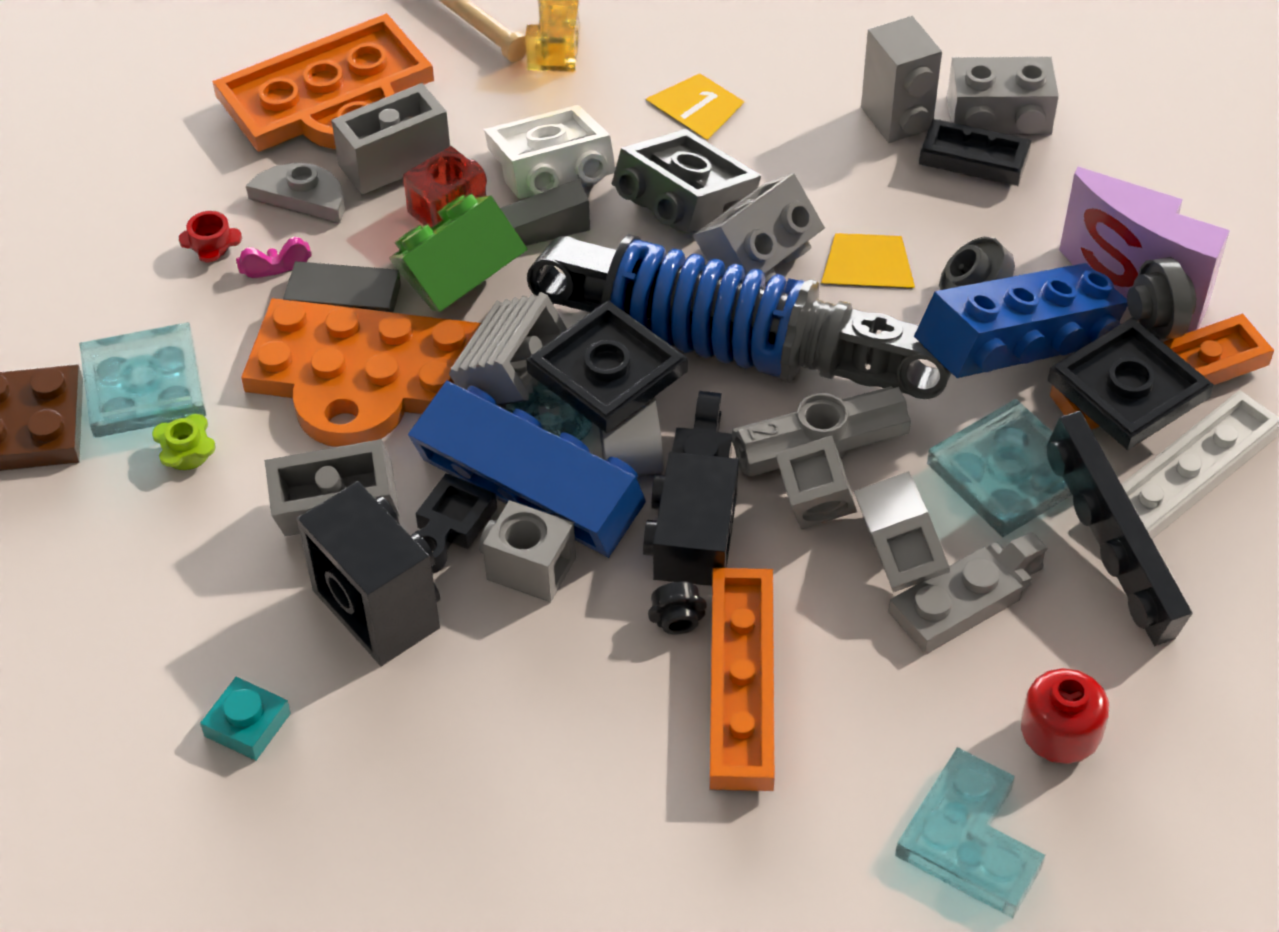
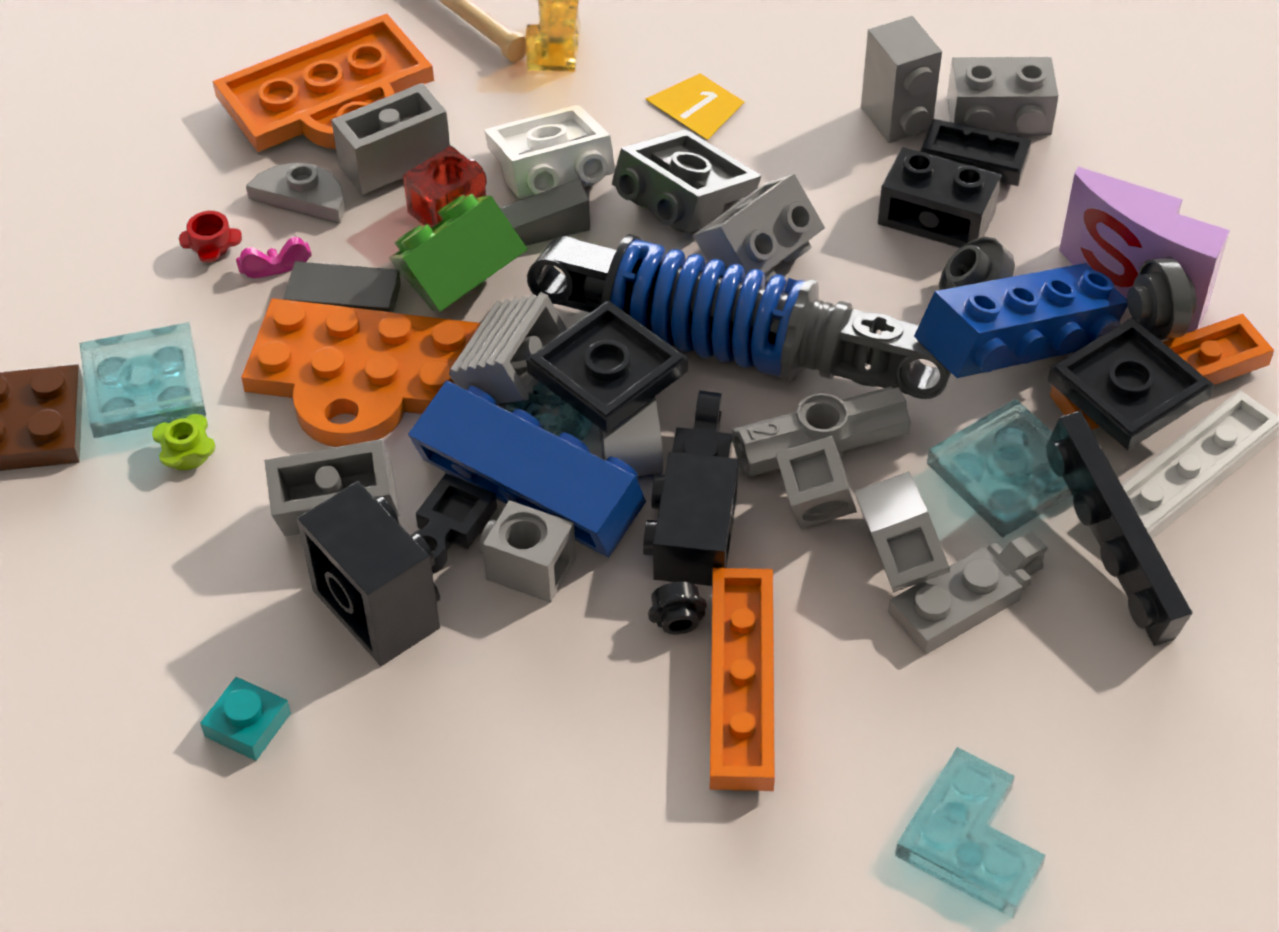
yellow sticker [821,233,915,288] -> none
red head [1021,668,1109,764] -> none
none -> black brick [877,147,1001,248]

